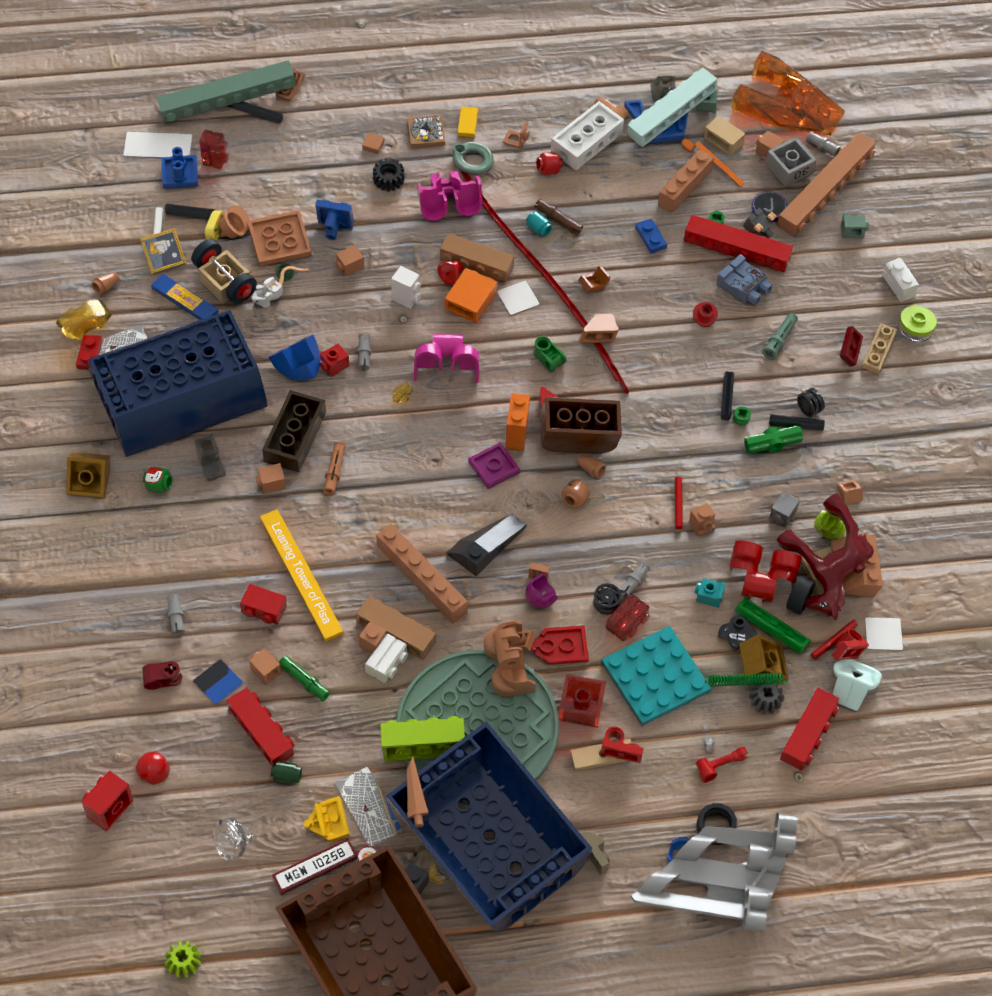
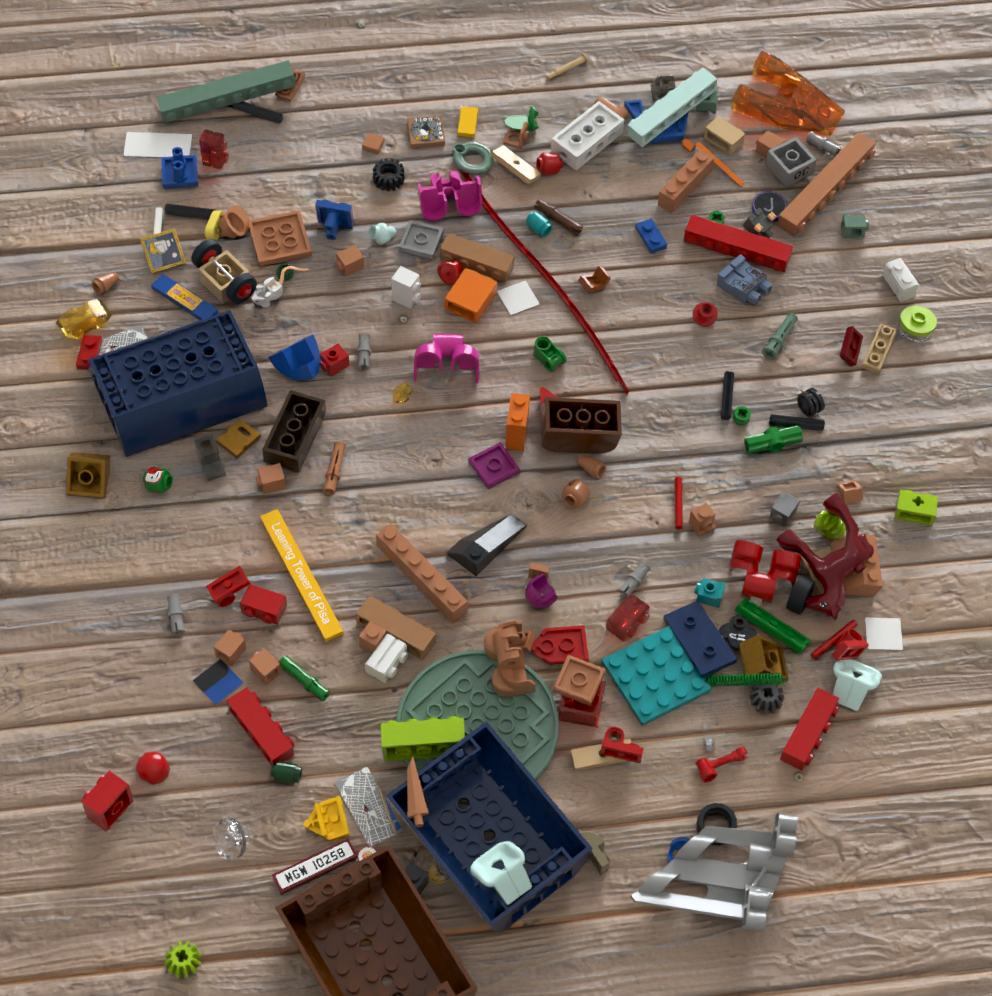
dark red piece [142,661,183,690] -> none
slope [579,314,619,343] -> none
black wheel [593,583,622,615] -> none
none -> red plate [206,566,251,607]
none -> nougat brick [214,630,246,666]
none -> pearl gold piece [216,419,261,459]
none -> light aqua animal [369,223,396,245]
none -> light grey plate [399,220,444,259]
none -> light aqua piece [470,841,532,905]
none -> tile [491,145,541,184]
none -> piece [504,106,539,132]
none -> tan piece [546,53,588,80]
none -> nougat tile [553,655,606,706]
none -> dark blue plate [663,601,737,678]
none -> lime brick [894,490,938,526]

